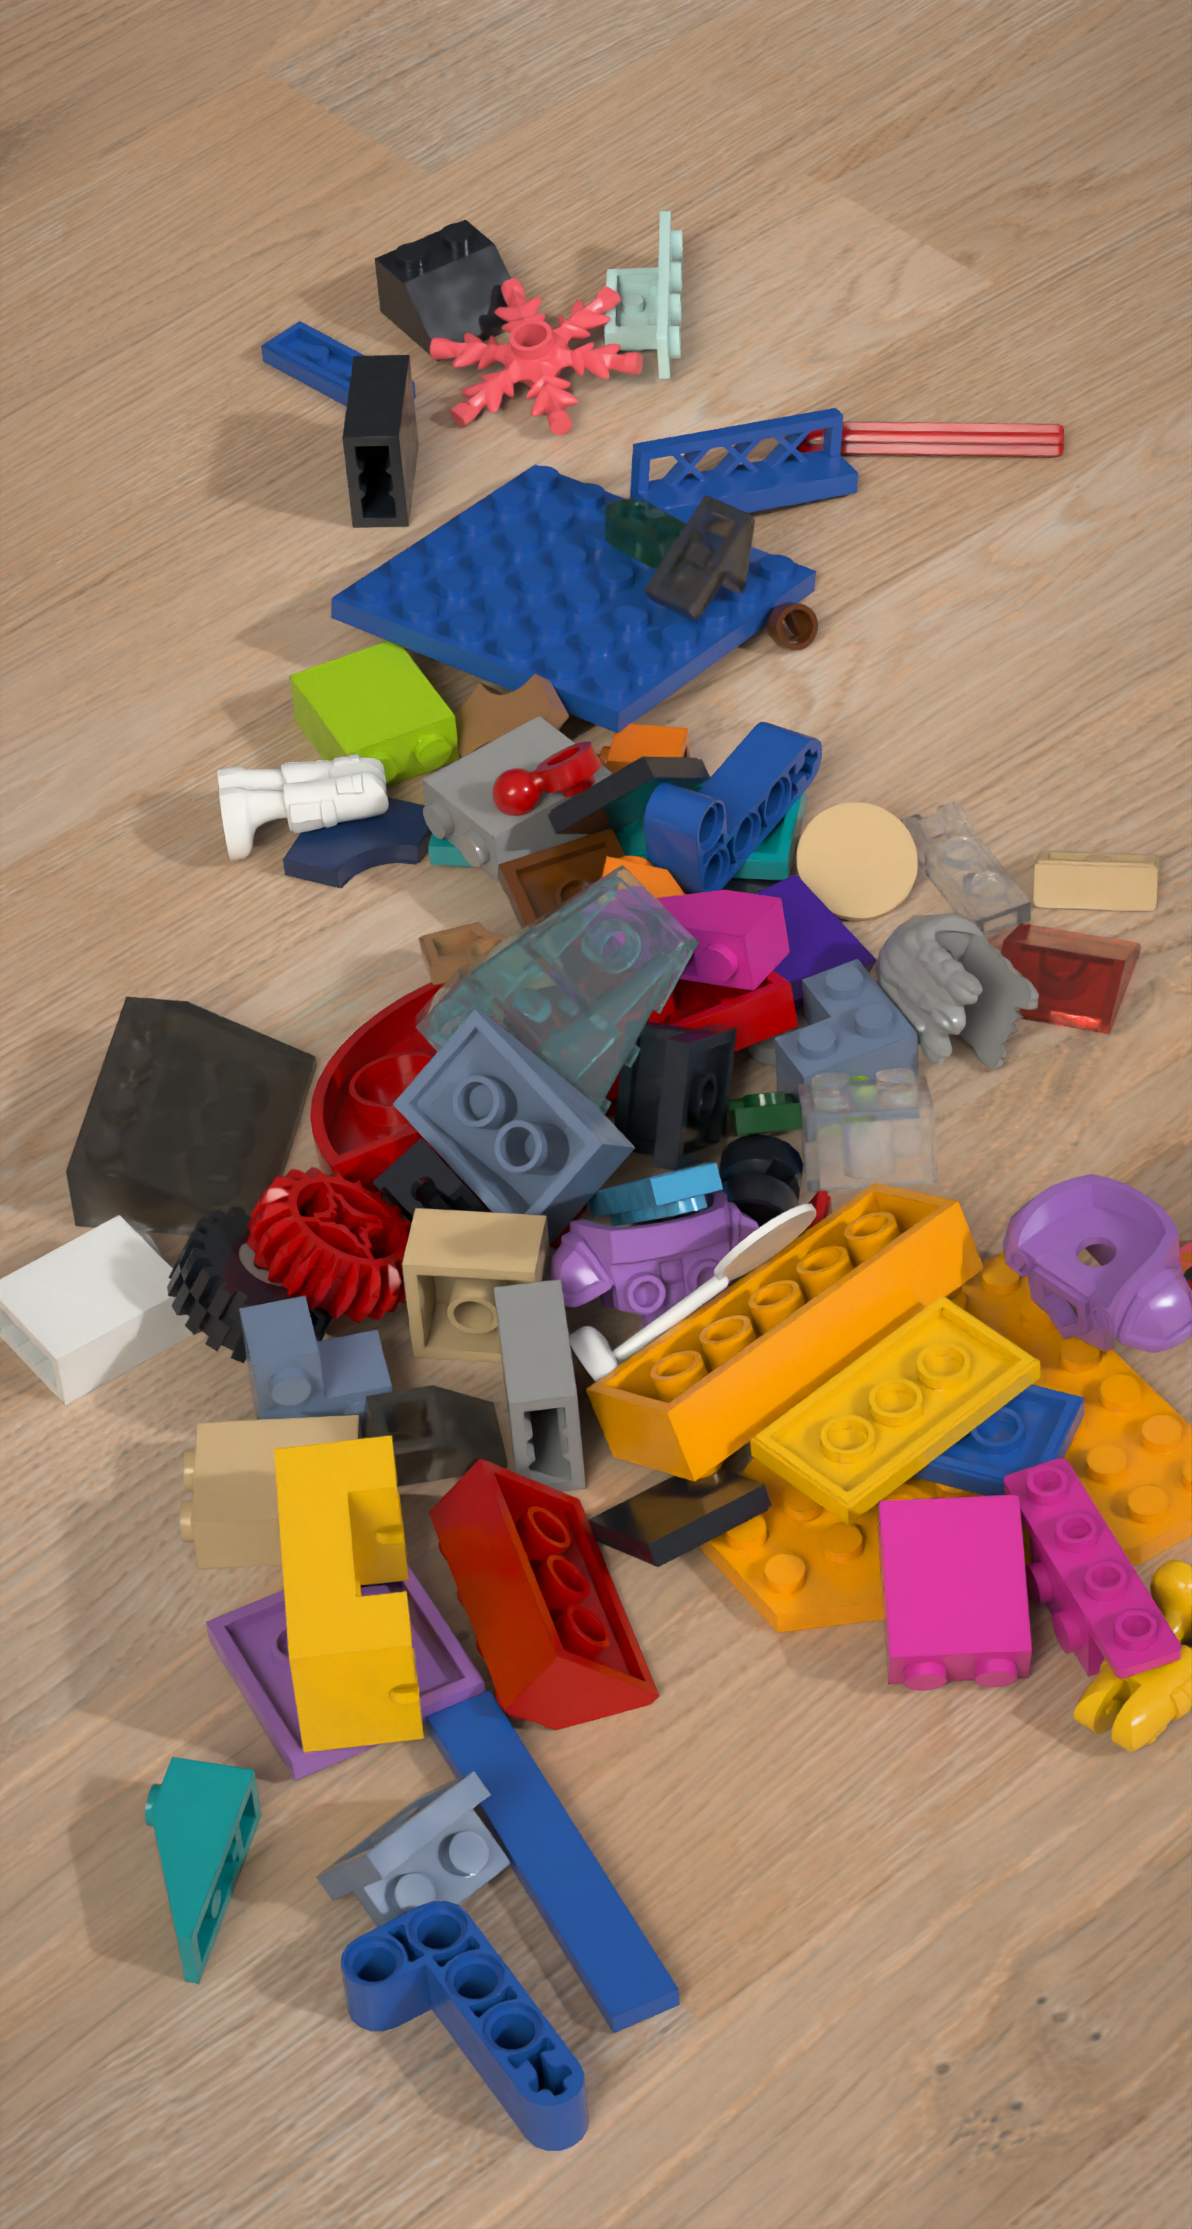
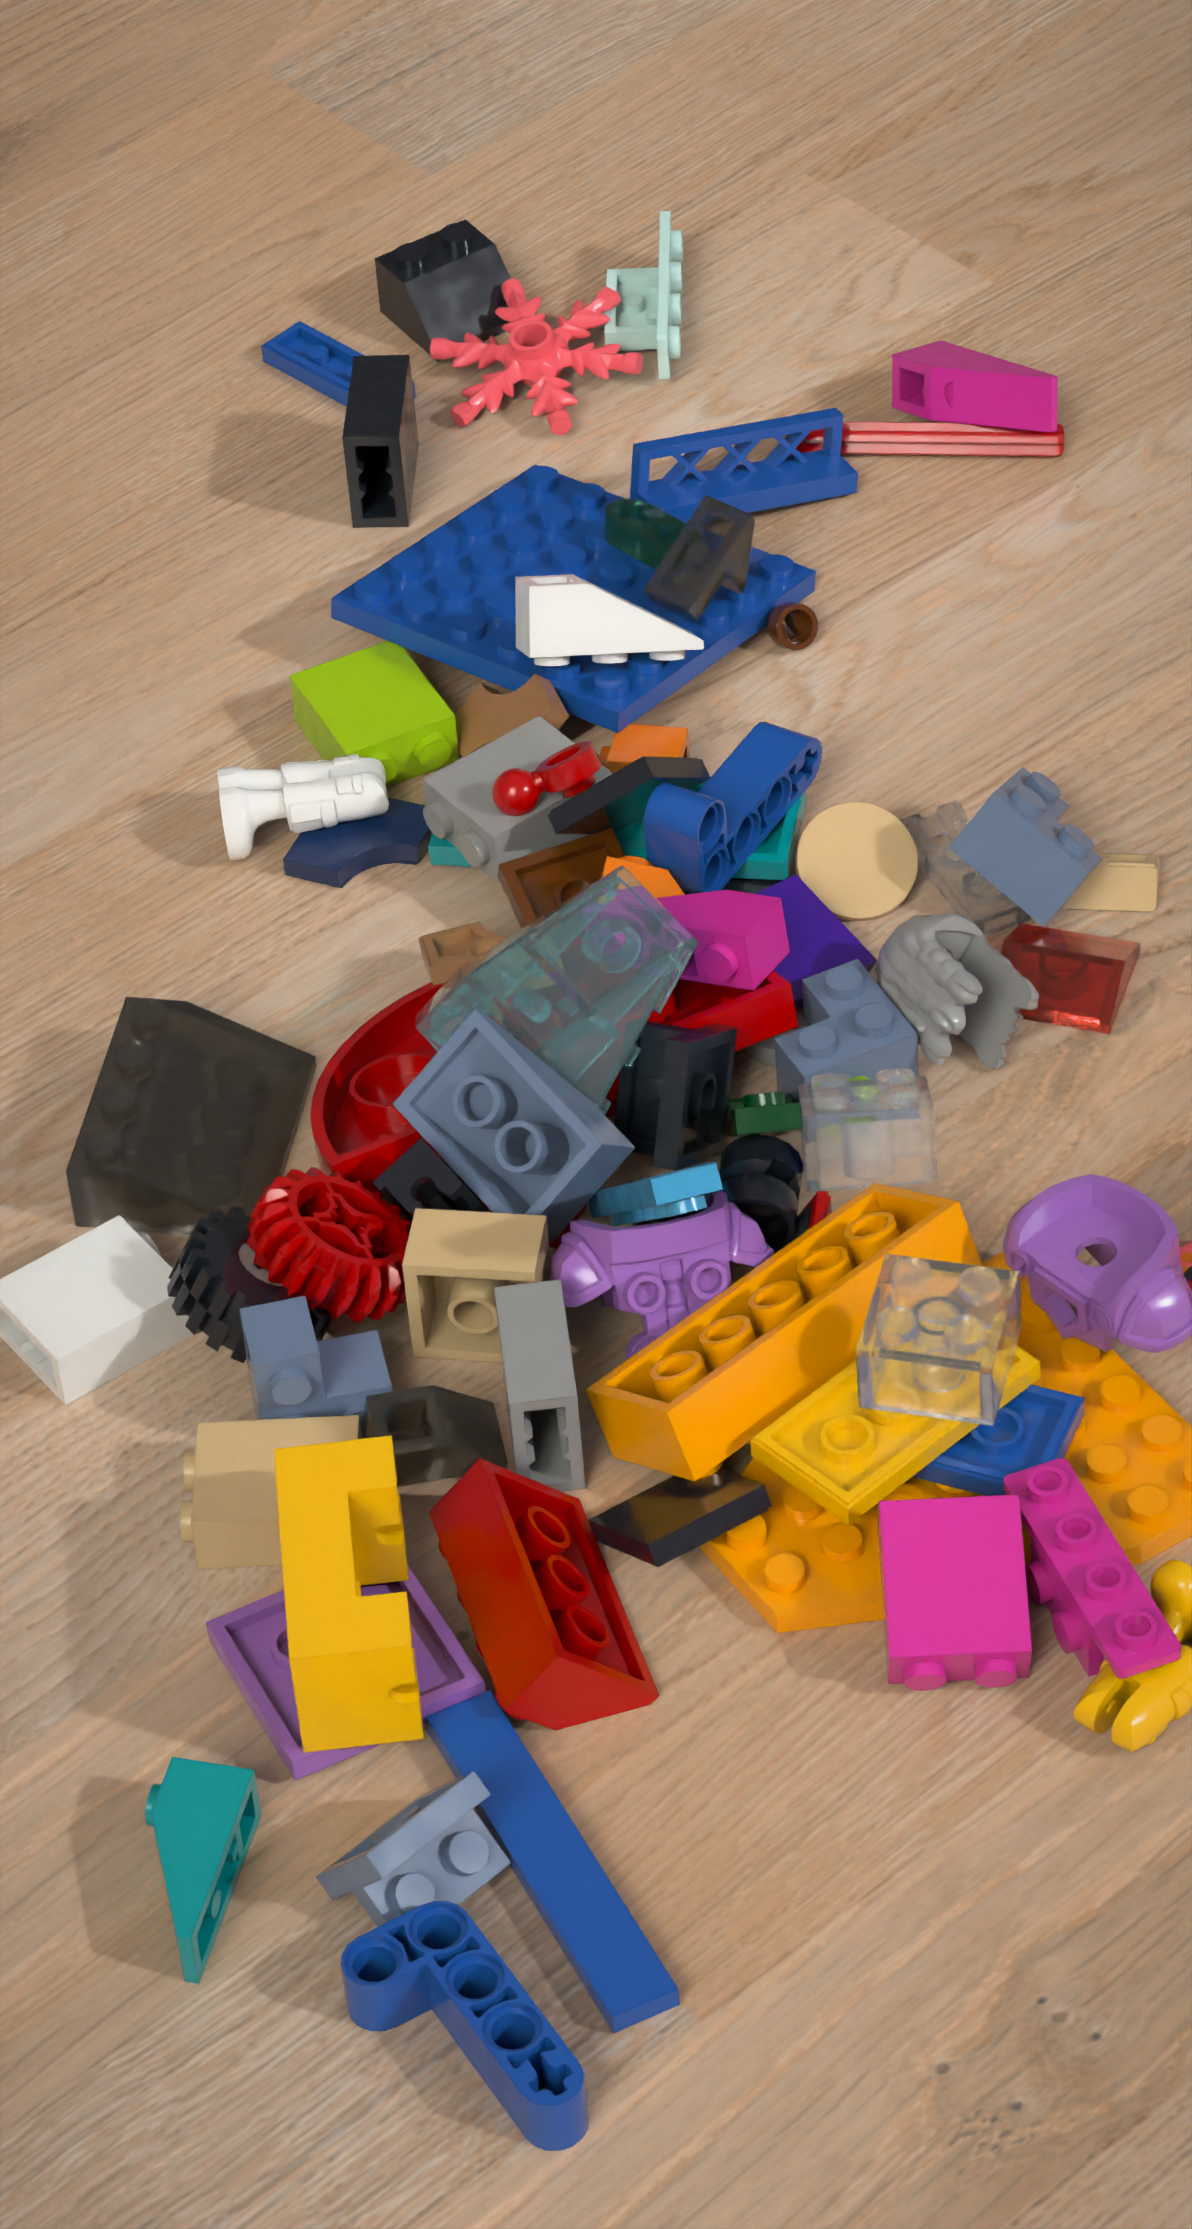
white piece [569,1204,816,1382] -> none
none -> white slope [515,574,704,666]
none -> clear brick [856,1253,1021,1426]
none -> dark pink slope [892,340,1058,432]
none -> sand blue brick [949,767,1103,927]

